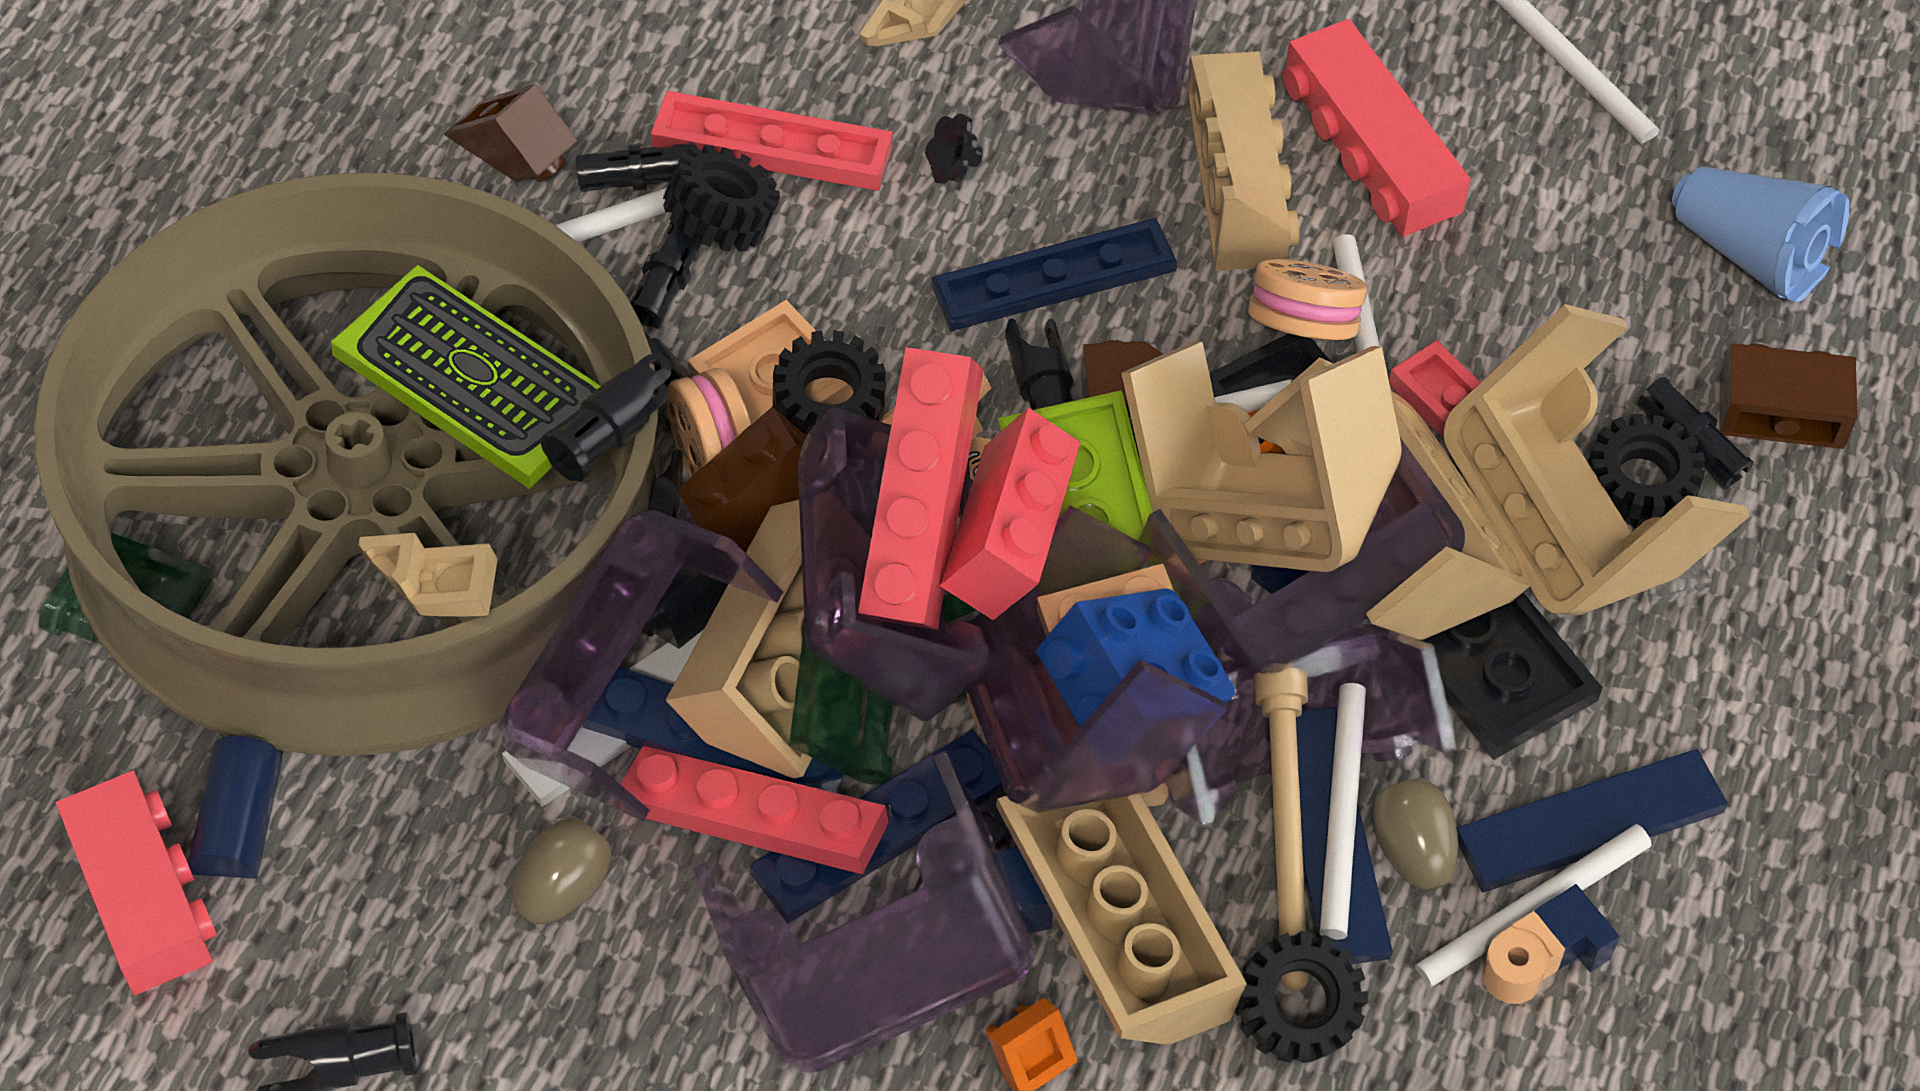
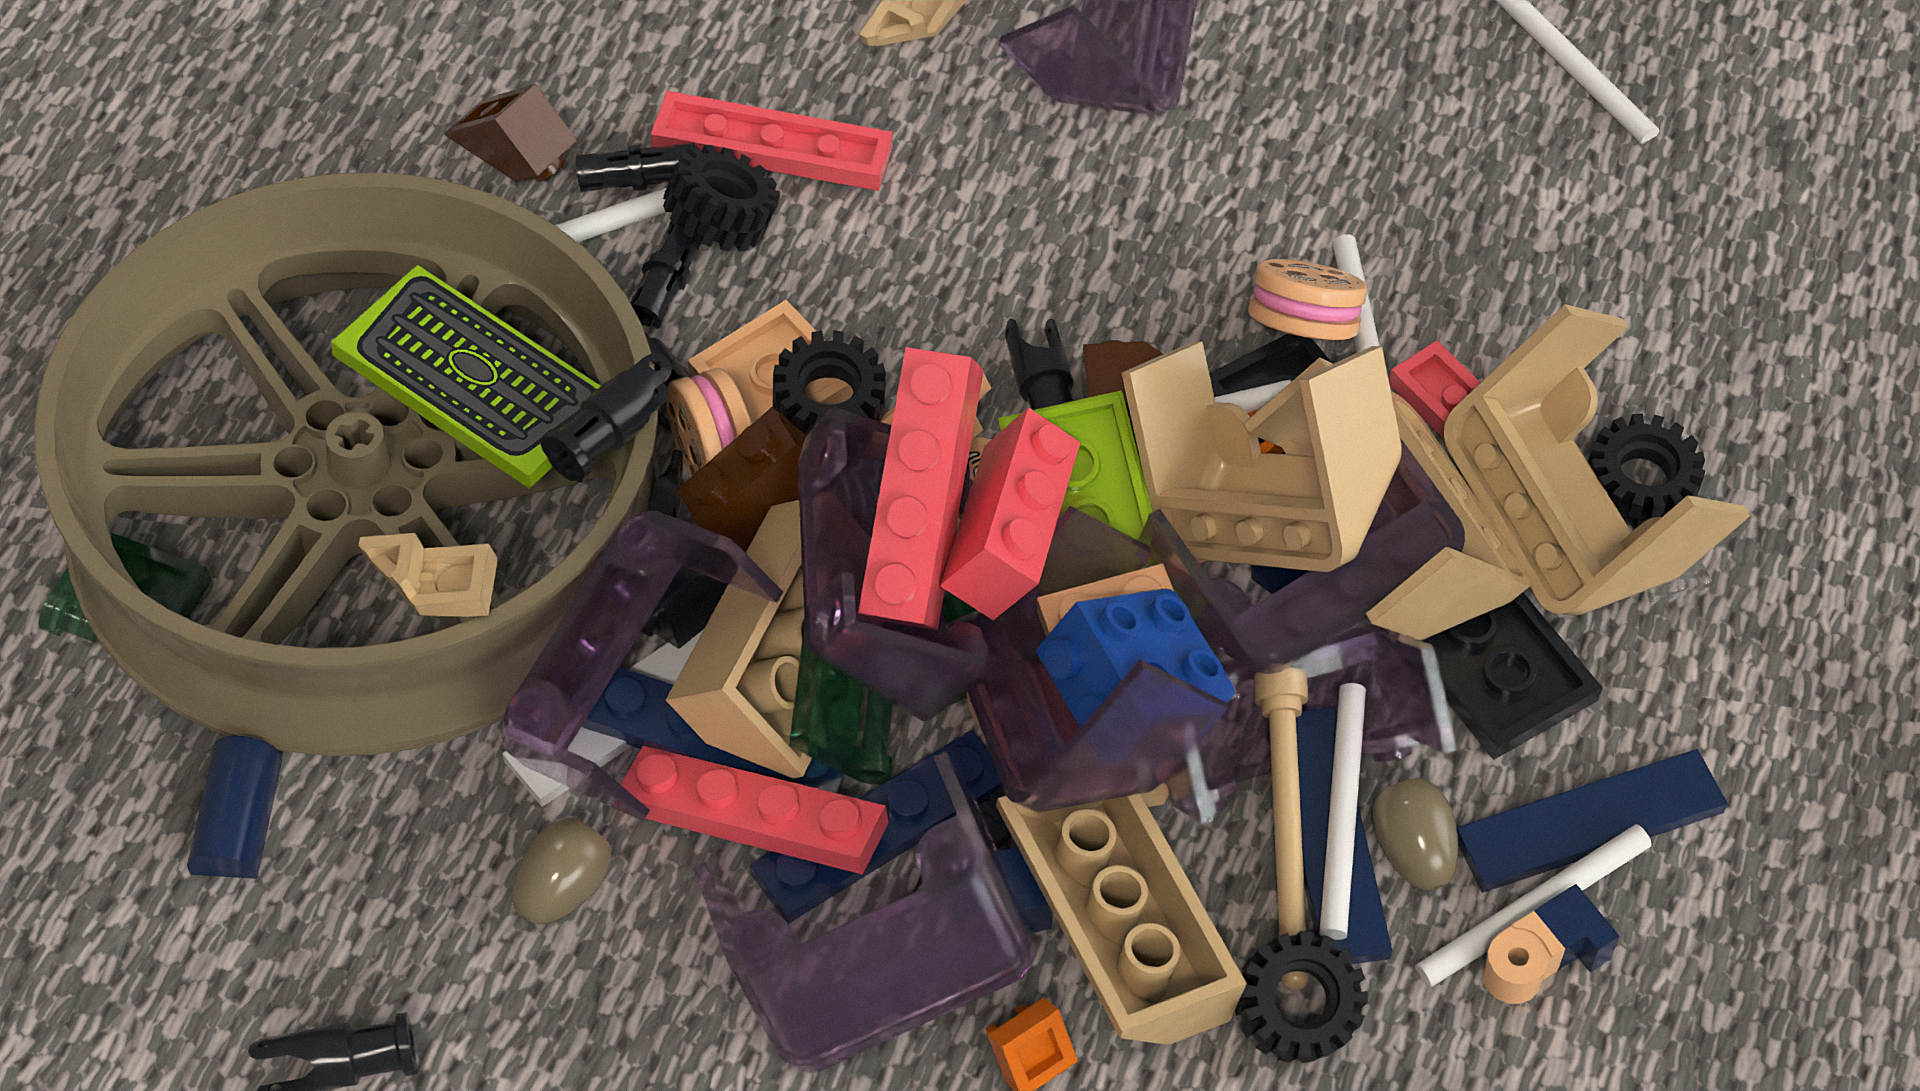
coral brick [55,770,217,996] -> none
black plant [925,113,983,184] -> none
dark blue tile [931,218,1177,332] -> none
tan wedge [1187,51,1299,271] -> none
coral brick [1282,19,1471,237] -> none
black pin [1637,376,1754,490] -> none
light blue cone [1672,167,1849,302] -> none
reddish brown brick [1719,343,1857,449] -> none

